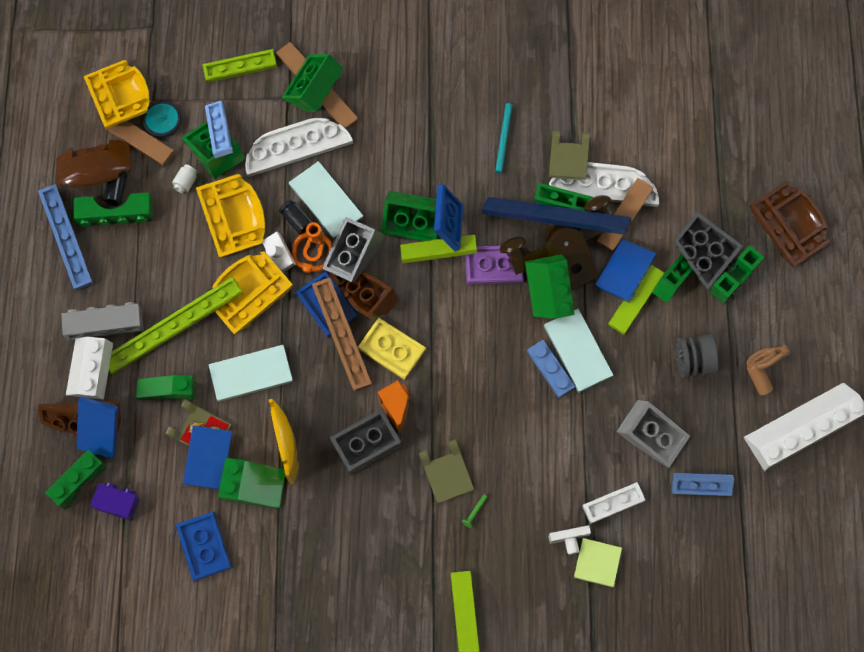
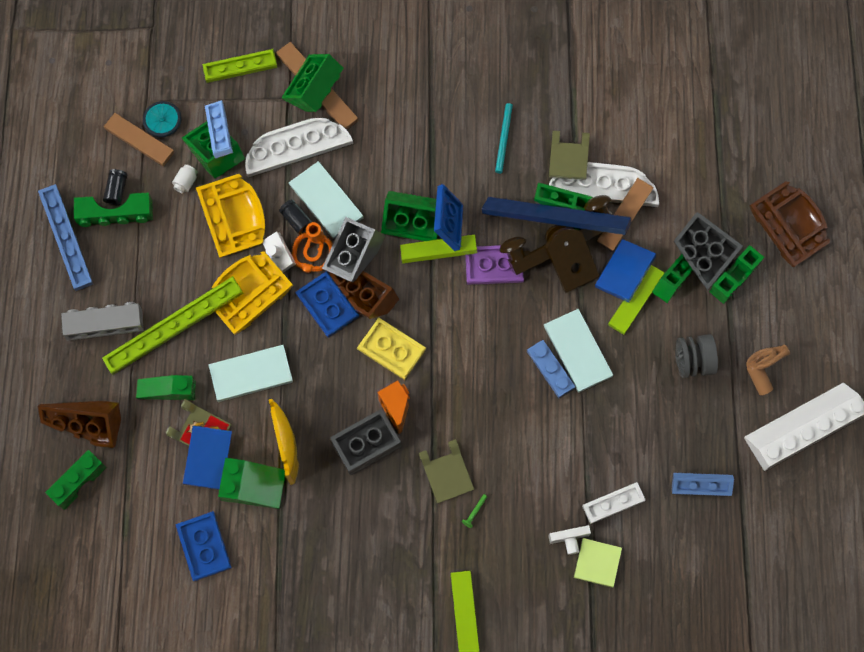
reddish brown slope [56,140,132,188] -> none
white slope [66,337,113,400] -> none
blue tile [76,396,118,459] -> none
yellow slope [84,60,150,129] -> none
dark purple brick [90,482,140,521] -> none
medium nougat plate [312,277,372,391] -> none
green slope [525,254,575,319] -> none
light grey slope [616,400,690,468] -> none

